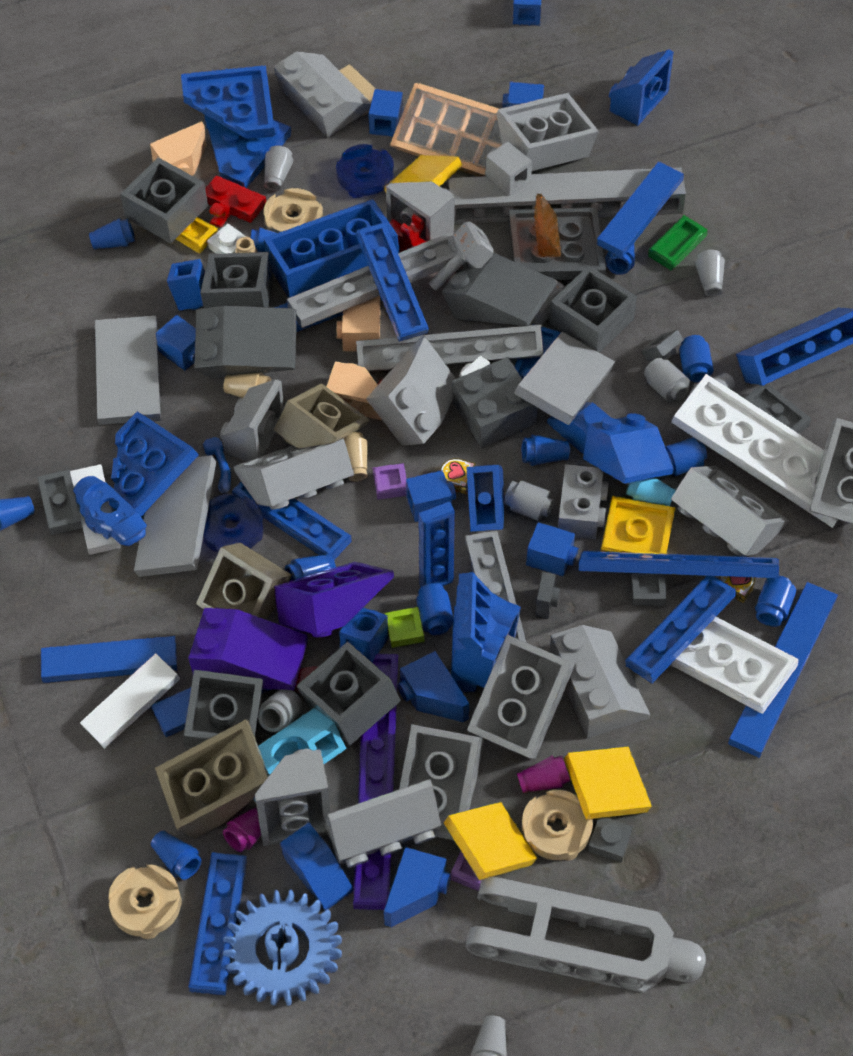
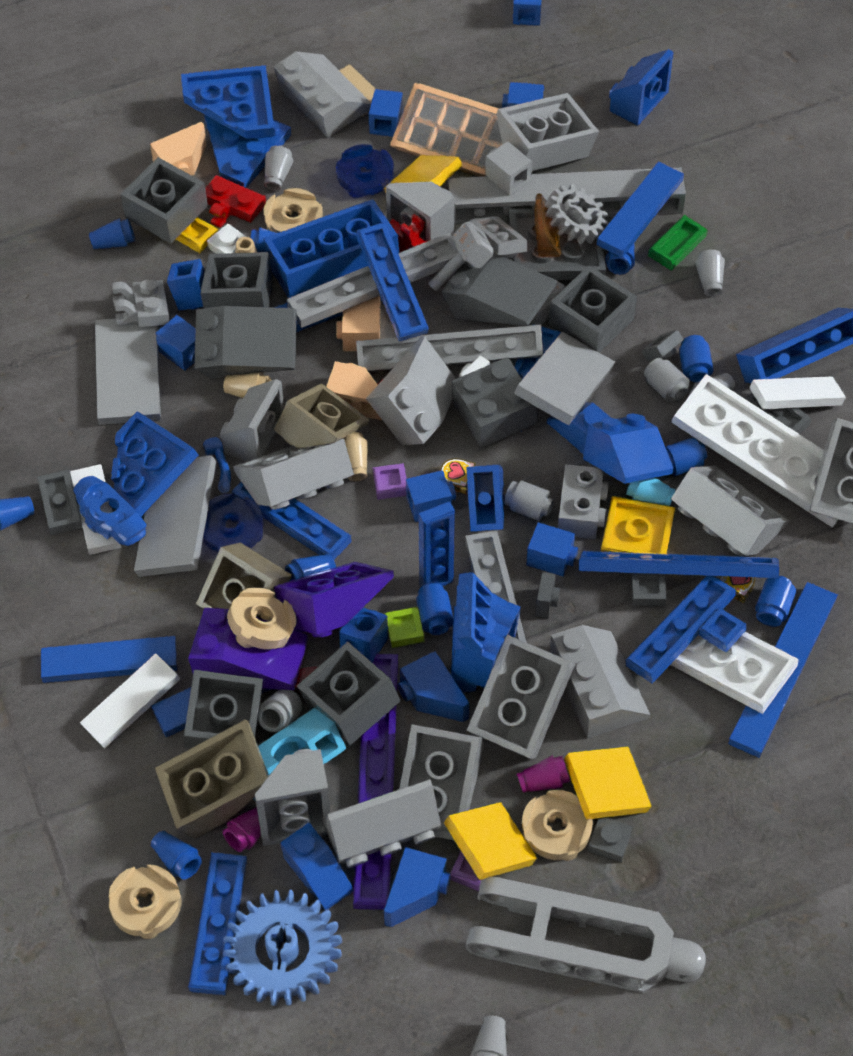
blue cone [521,434,570,466] -> none
none -> light grey plate [112,280,169,327]
none -> tan plate [227,588,296,649]
none -> light grey plate [469,216,527,258]
none -> light grey gear [545,184,608,244]
none -> blue tile [699,607,746,652]
none -> white tile [749,376,846,409]

